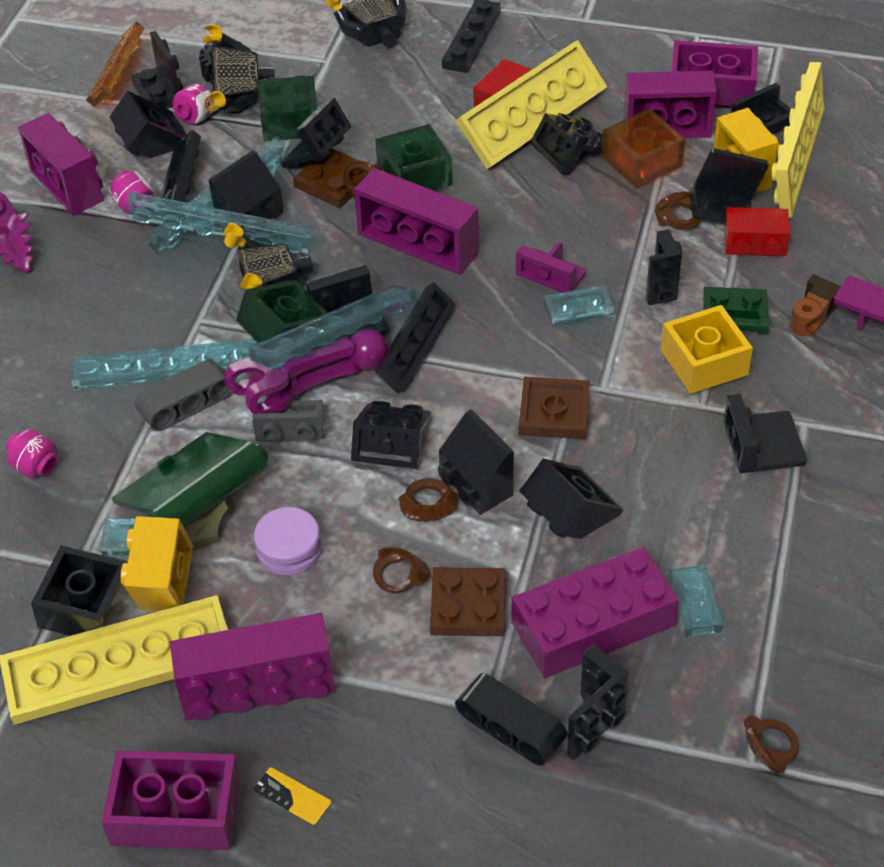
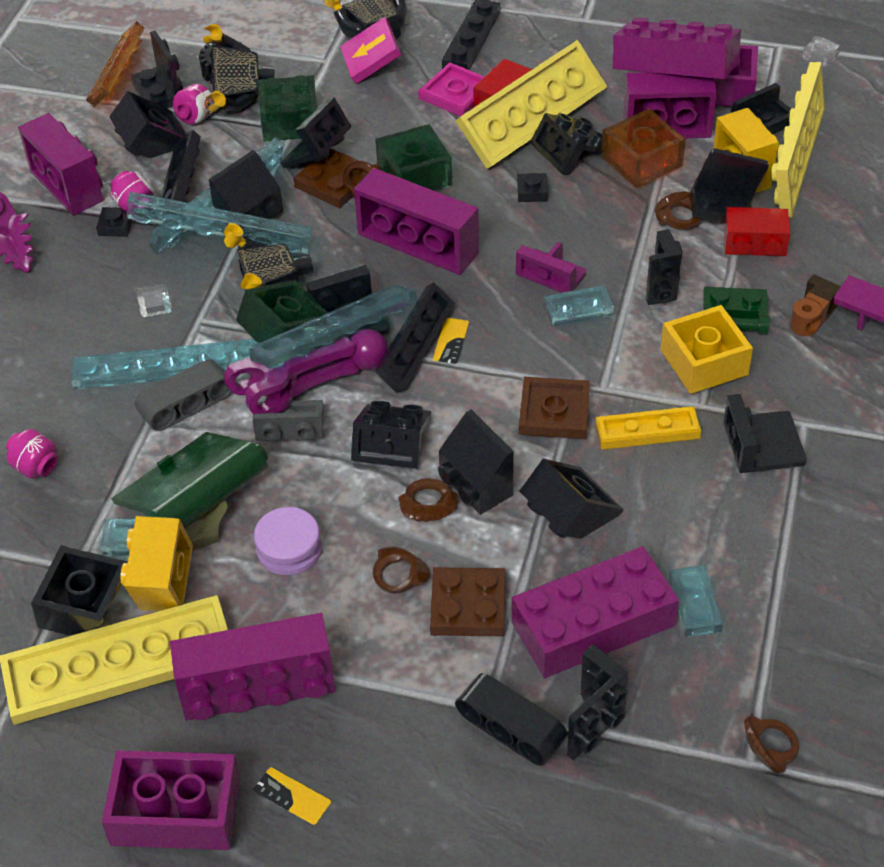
none -> black plate [96,207,133,237]
none -> clear slope [136,283,171,317]
none -> dark pink tile [340,17,401,84]
none -> dark pink tile [418,62,485,116]
none -> yellow sticker [433,318,469,364]
none -> black plate [517,173,548,202]
none -> yellow tile [595,406,701,450]
none -> magenta brick [613,17,741,79]
none -> clear plate [802,36,840,68]

